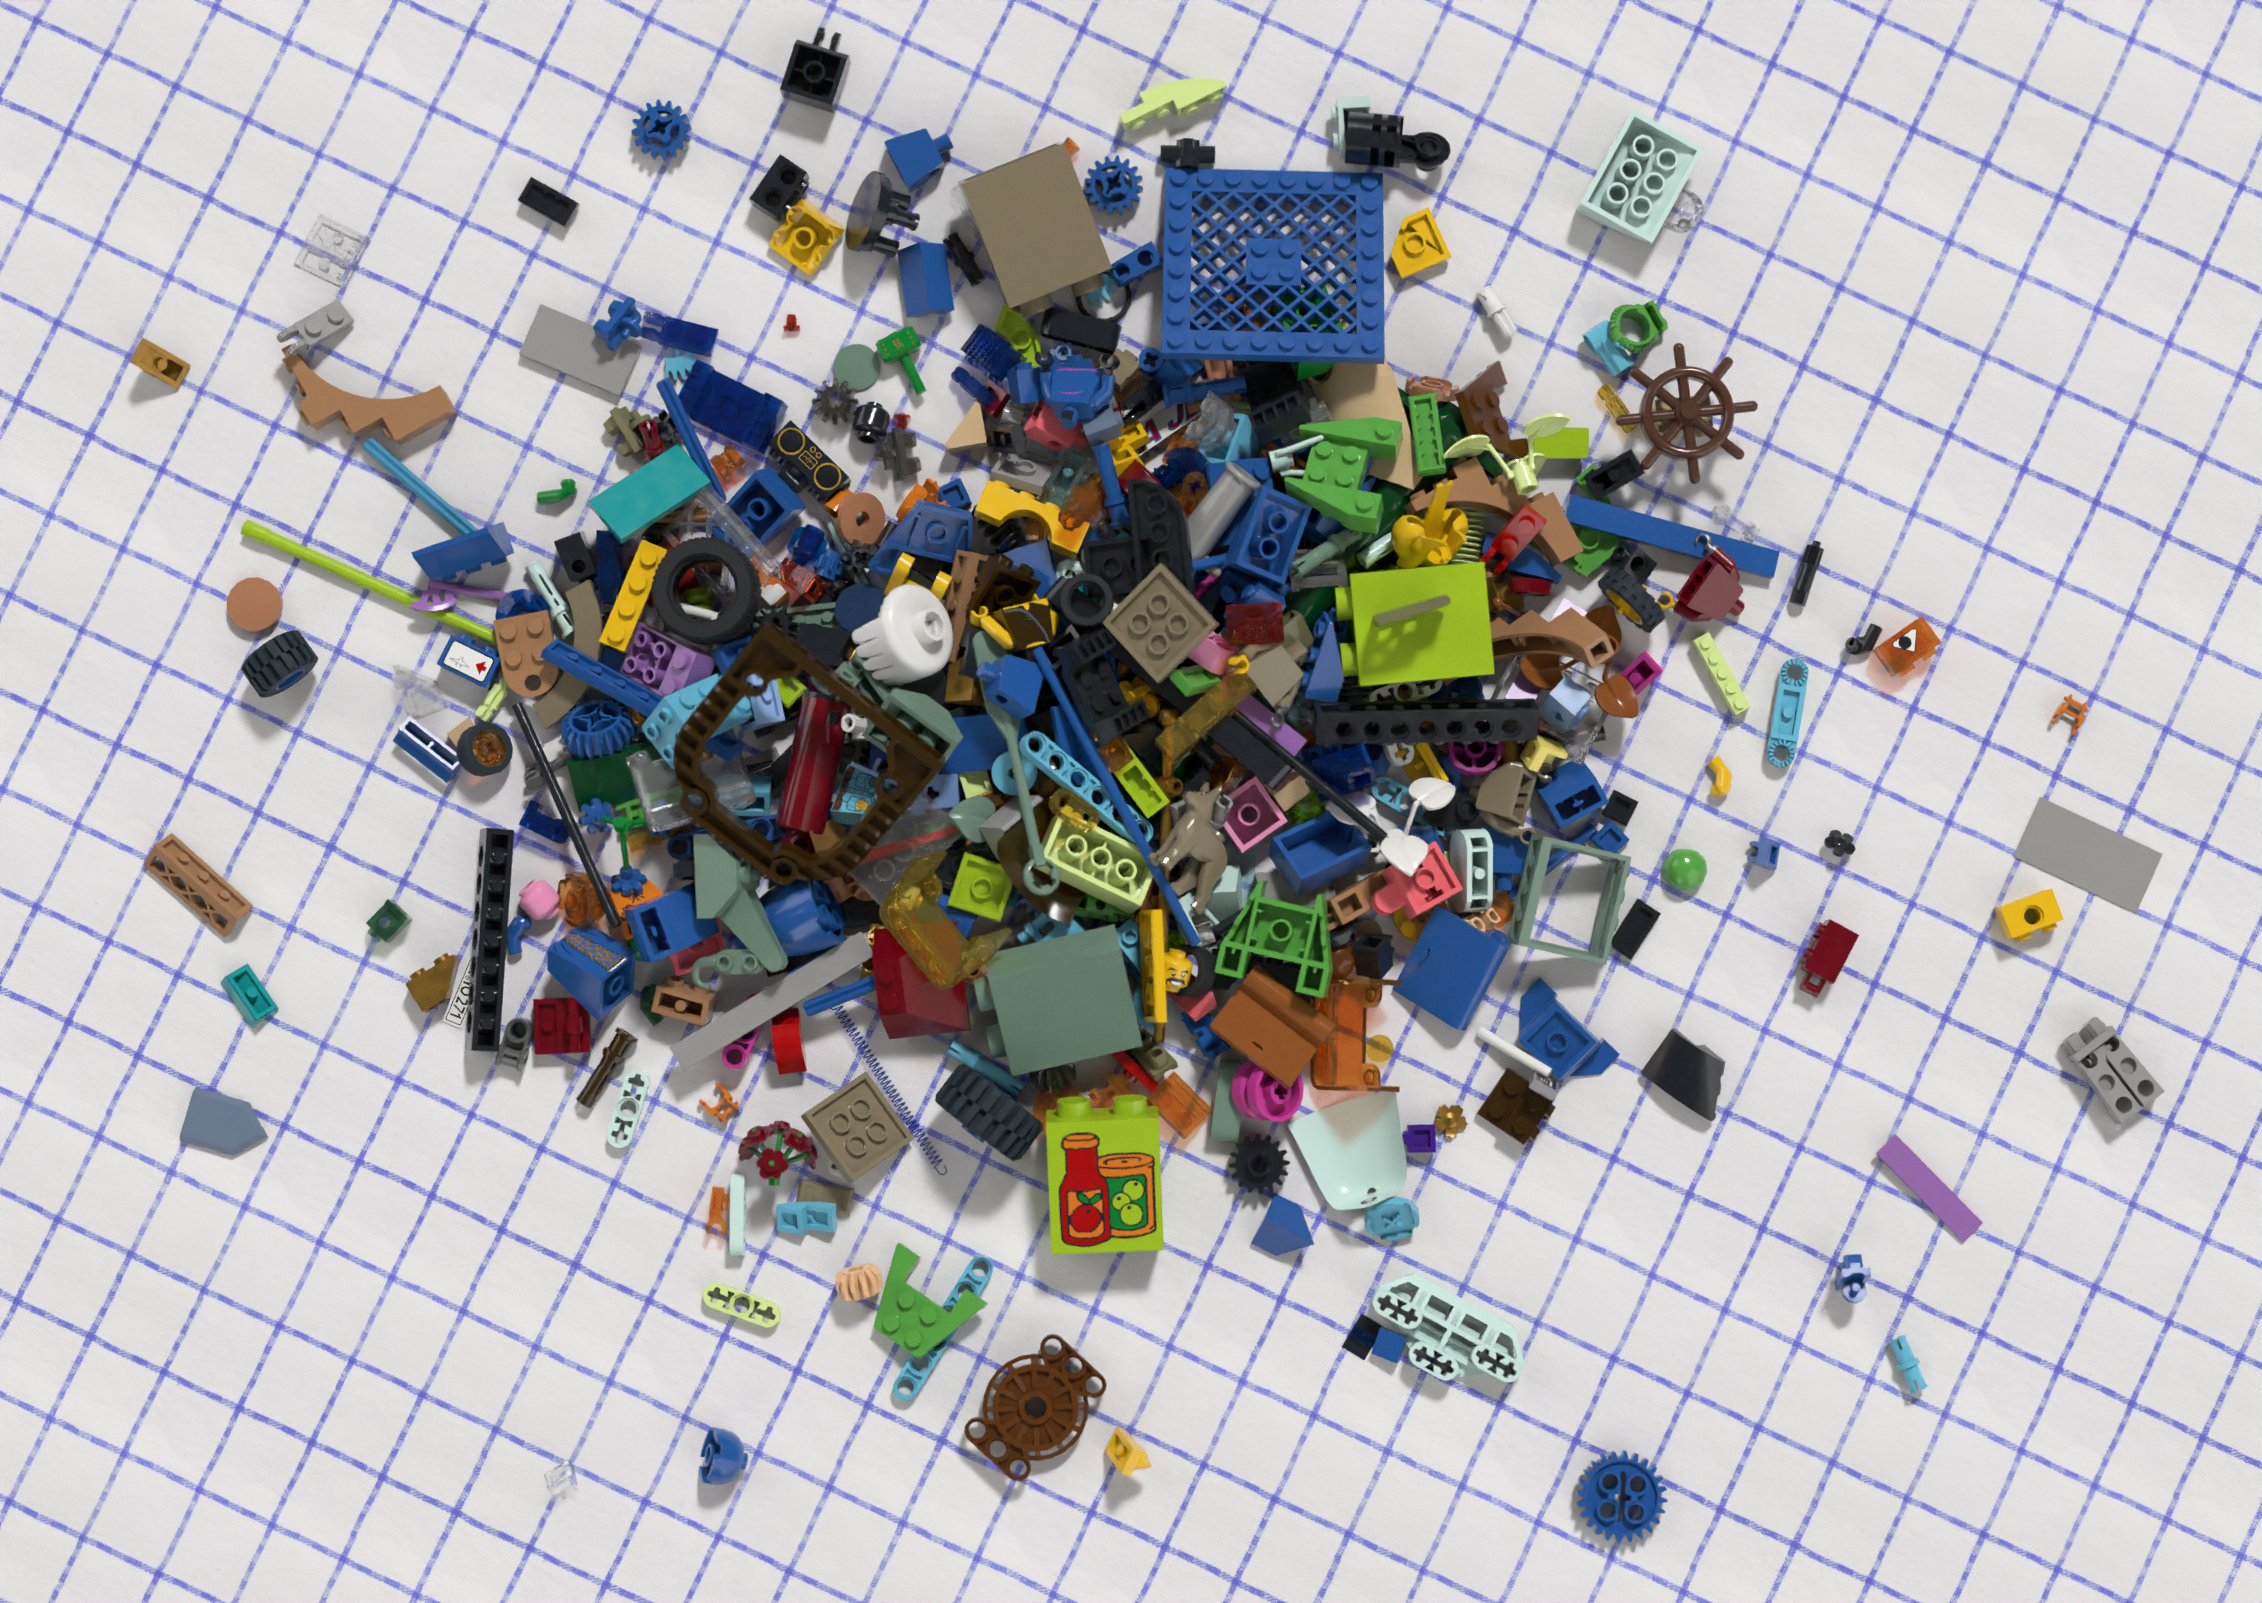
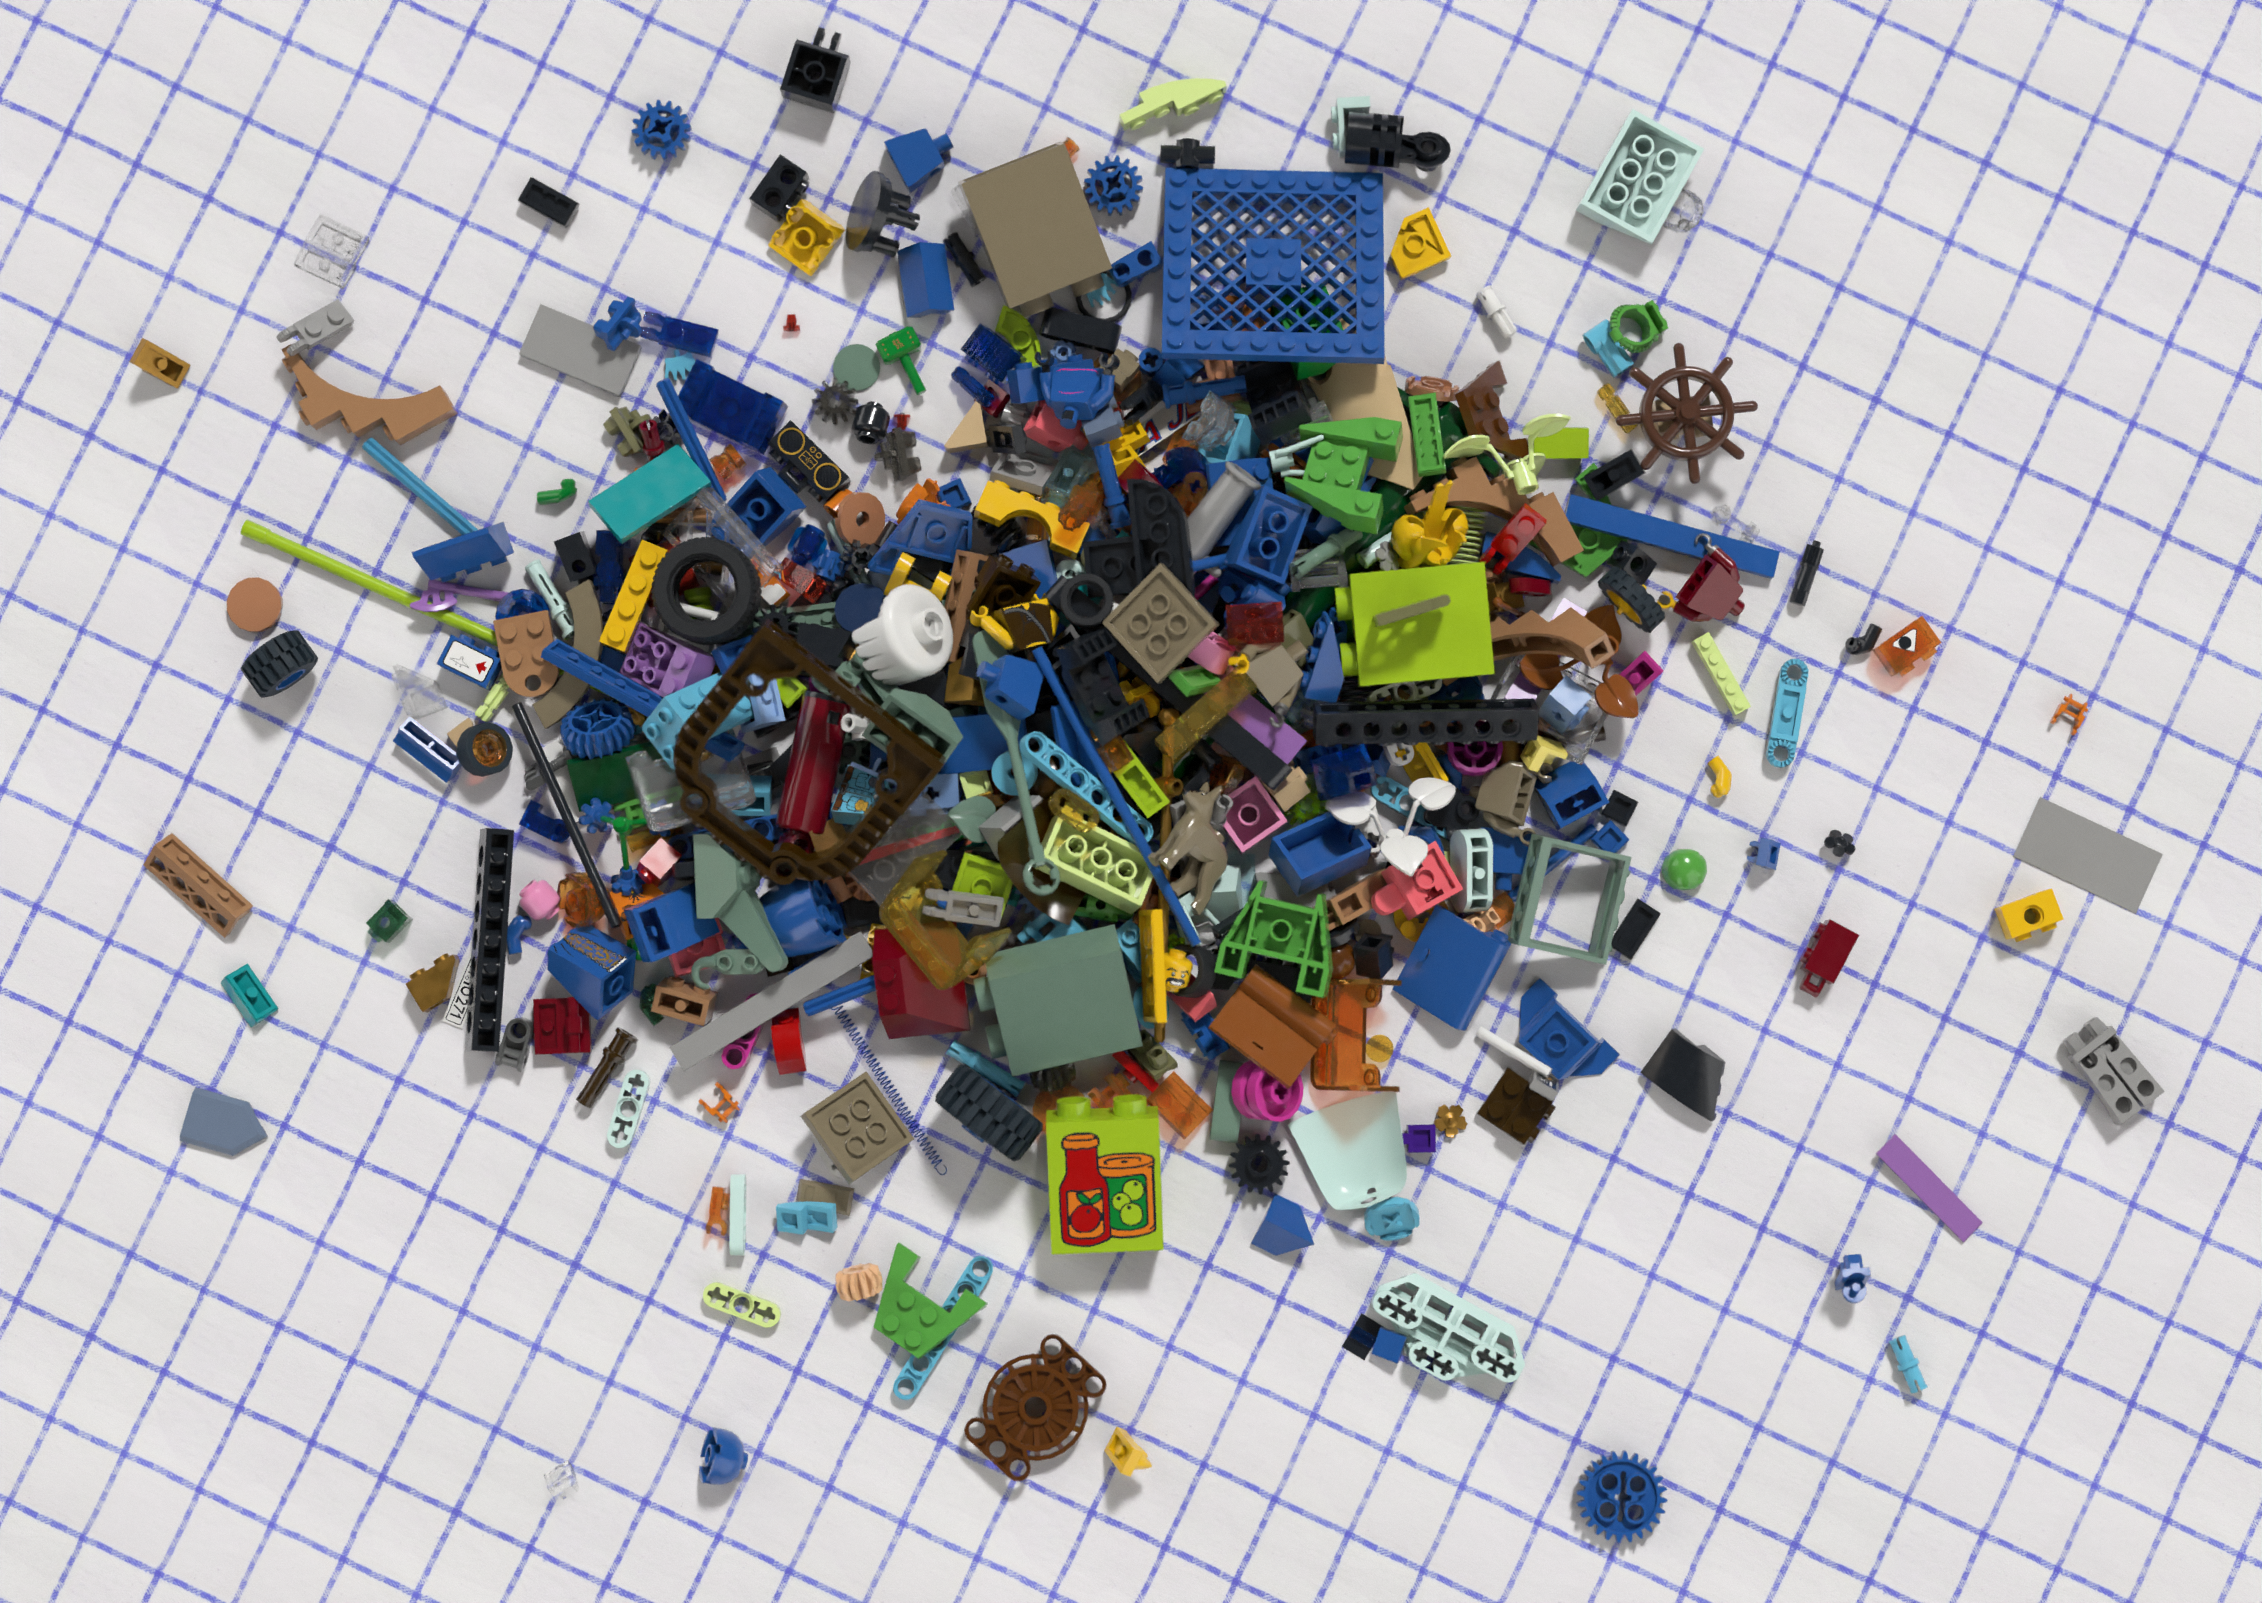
dark red plant [738,1120,818,1186] -> none
black piece [1231,709,1388,842] -> none
none -> slope [636,838,682,888]
none -> light grey hinge [922,888,1004,927]
none -> light grey plant [1375,541,1399,571]

